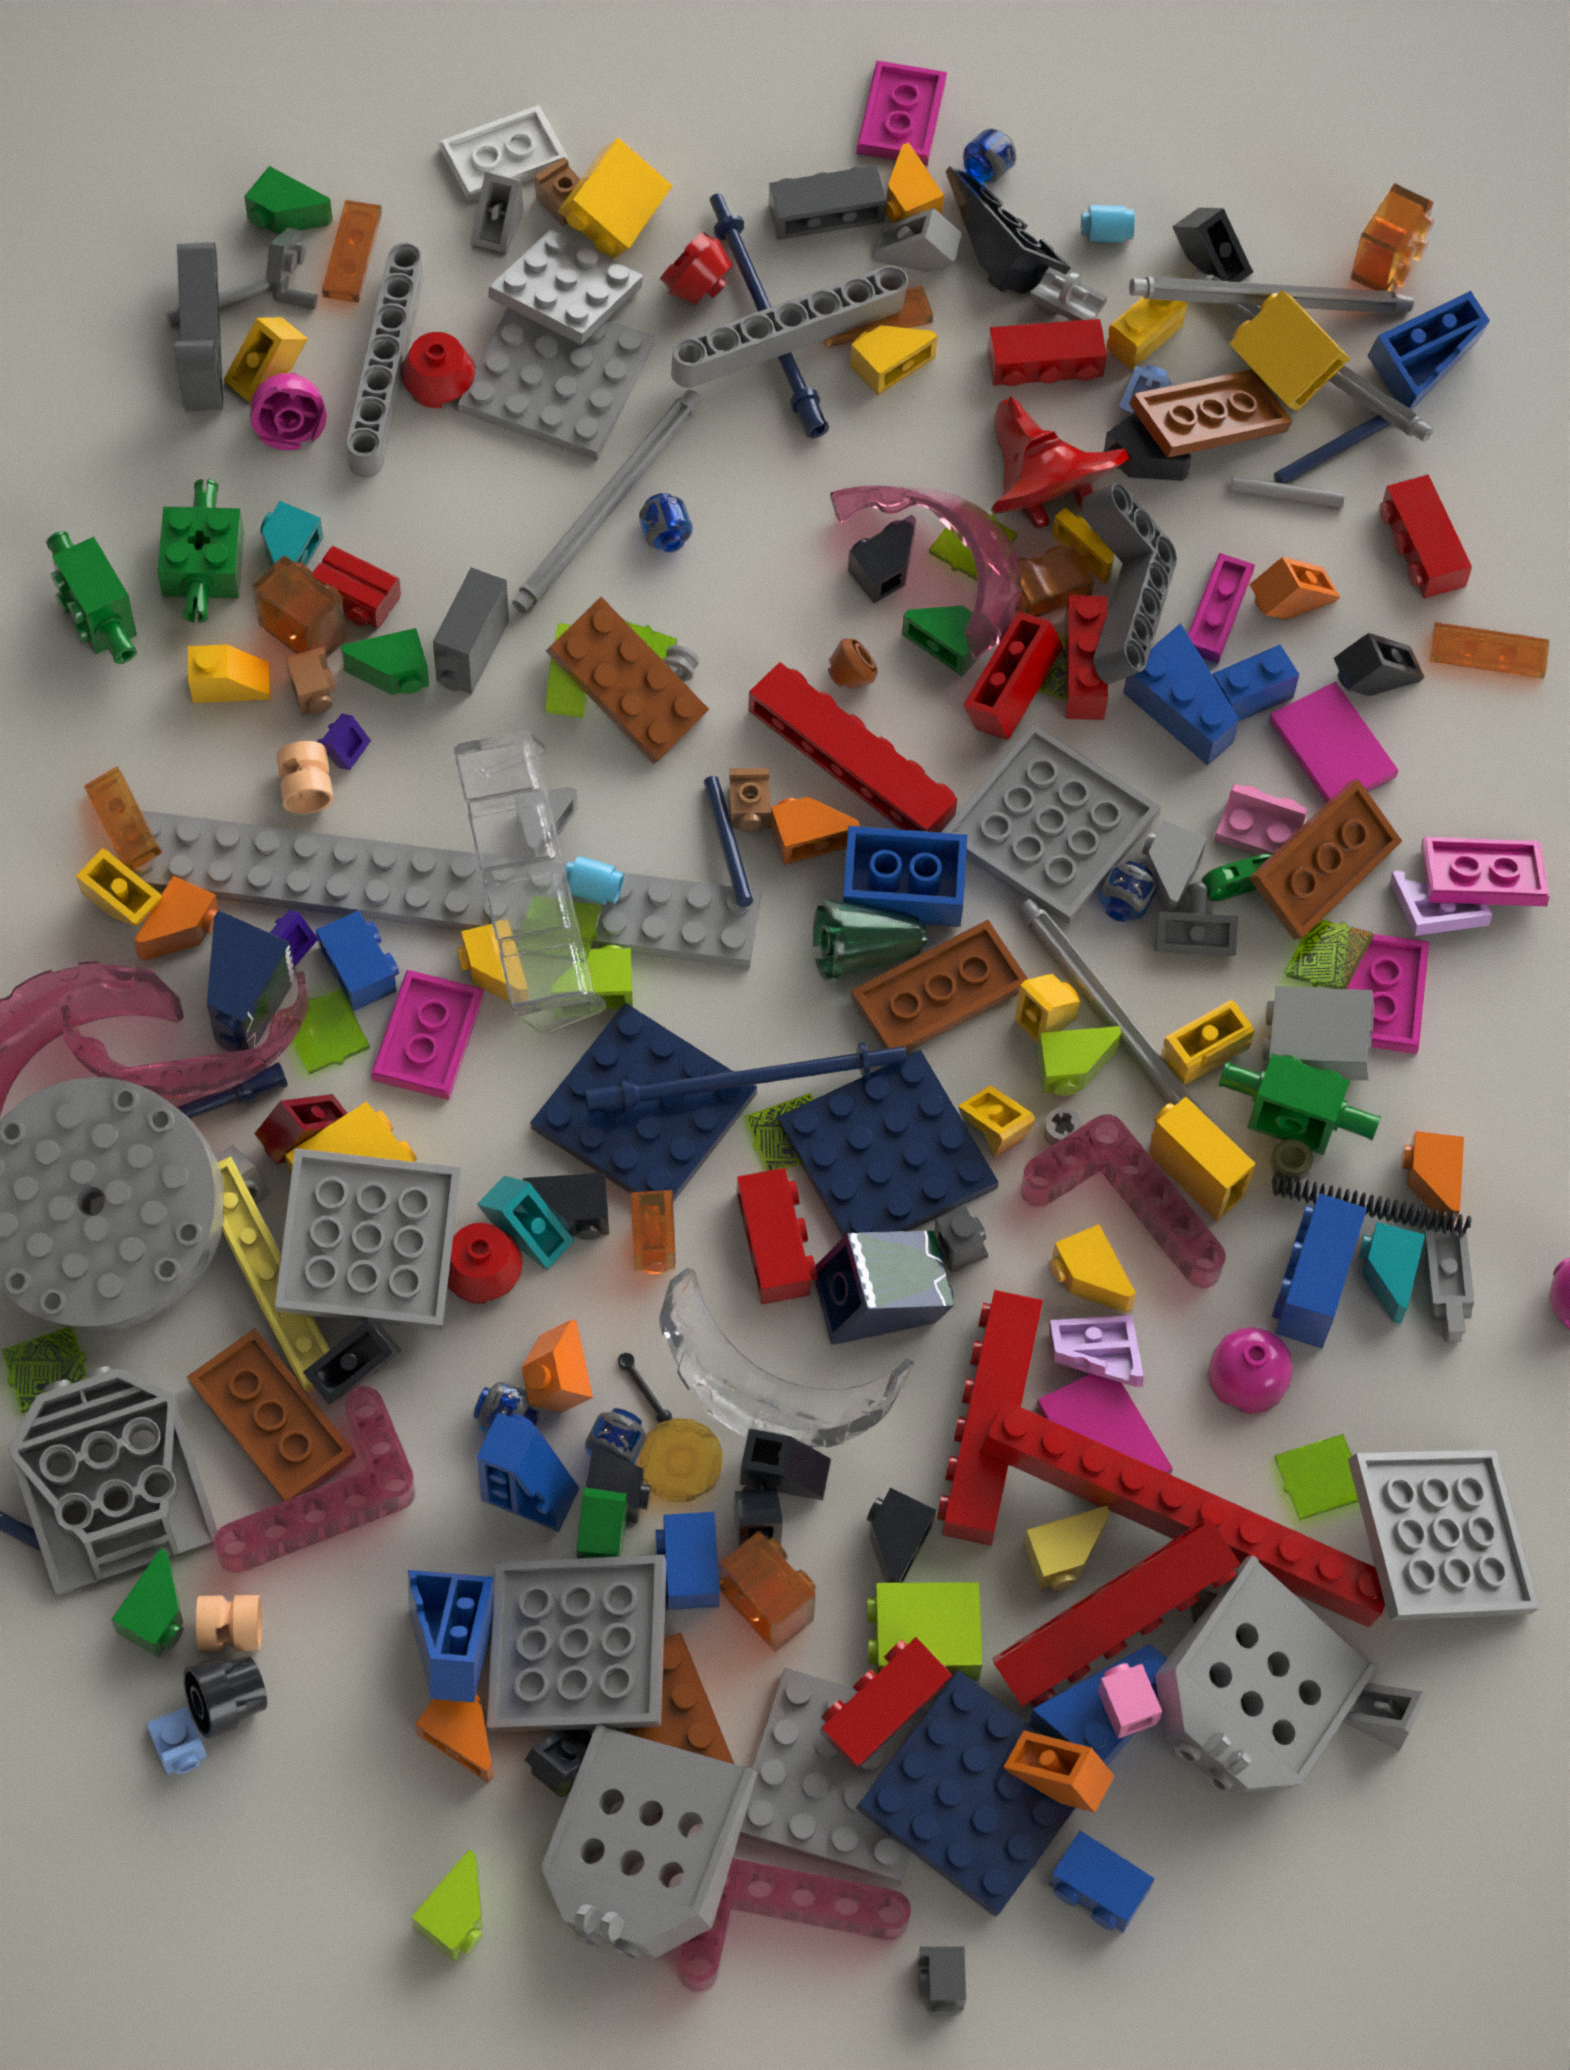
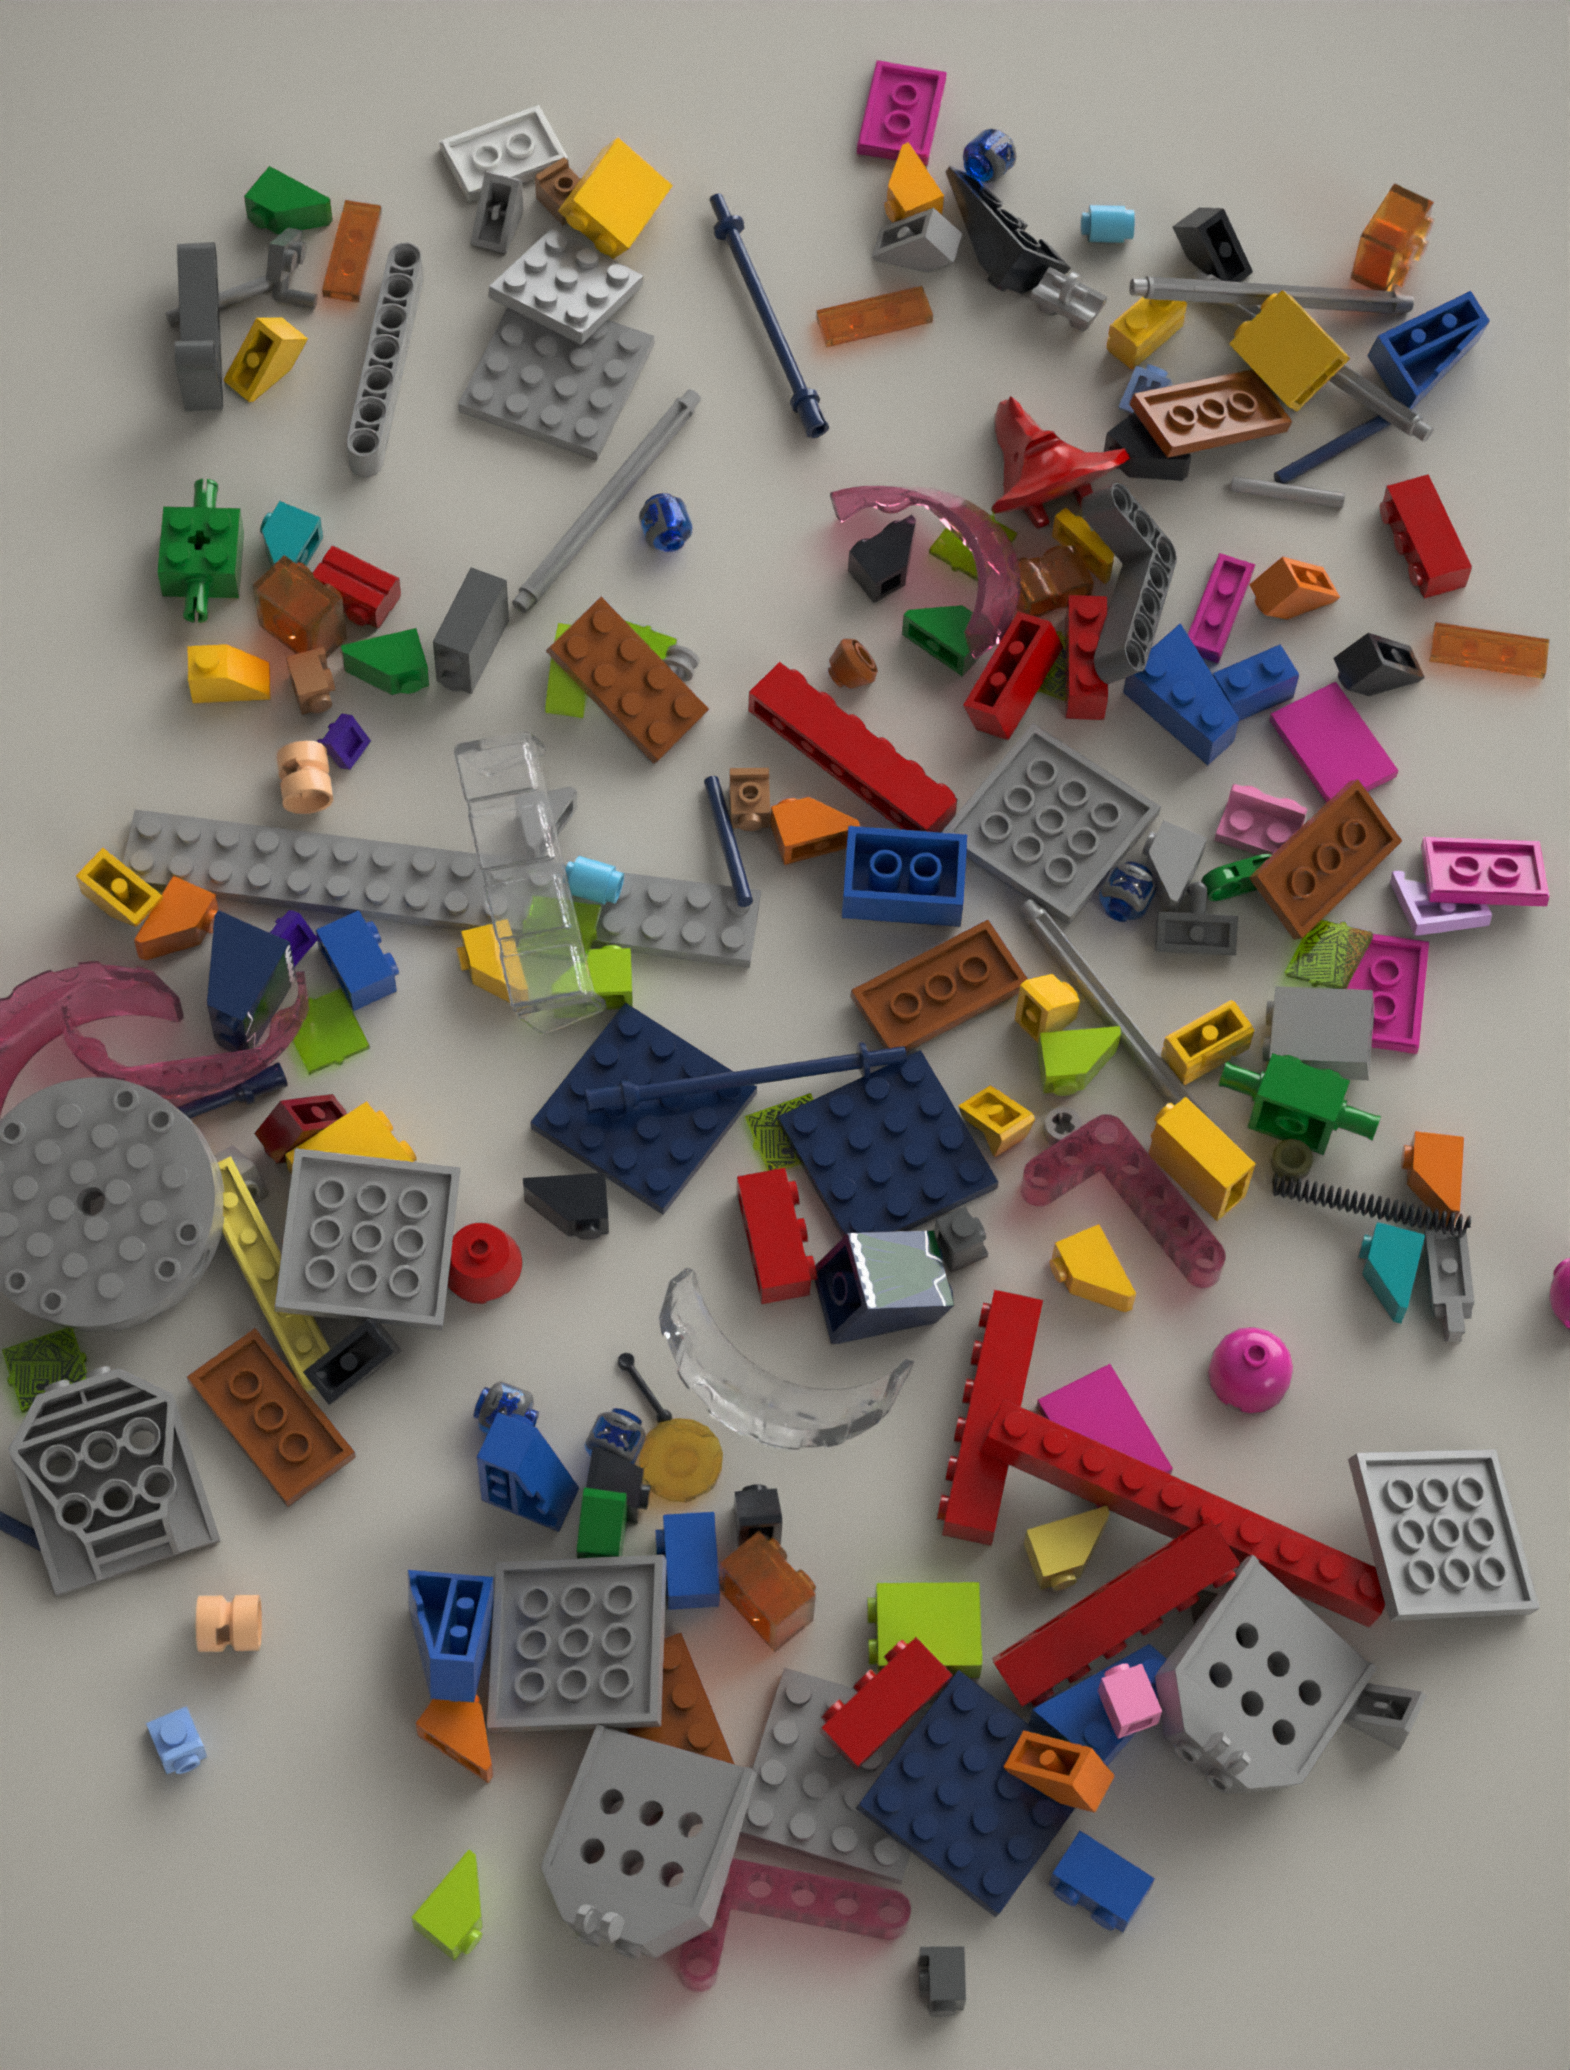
green brick [46,531,137,664] -> none
clear orange tile [84,766,163,871] -> none
green slope [111,1548,184,1658] -> none
black piece [183,1656,267,1738] -> none
clear pink beam [214,1386,416,1573] -> none
dark pink cylinder [250,373,327,450] -> none
dark pink tile [371,969,484,1100] -> none
red cone [400,332,475,408] -> none
teal slope [477,1176,575,1269] -> none
orange slope [521,1320,593,1413] -> none
black slope [524,1730,592,1797] -> none
clear orange slope [631,1190,675,1274] -> none
red cone [660,232,733,306] -> none
light grey beam [671,266,908,388] -> none
black slope [740,1428,831,1501] -> none
dark grey brick [768,165,886,240] -> none
clear green cone [813,900,927,980] -> none
yellow slope [850,325,938,395] -> none
black slope [867,1487,936,1583] -> none
red brick [987,319,1107,386] -> none
lavender wing [1049,1315,1144,1387] -> none
blue brick [1272,1193,1367,1349] -> none
clear neon green piece [1274,1434,1359,1520] -> none

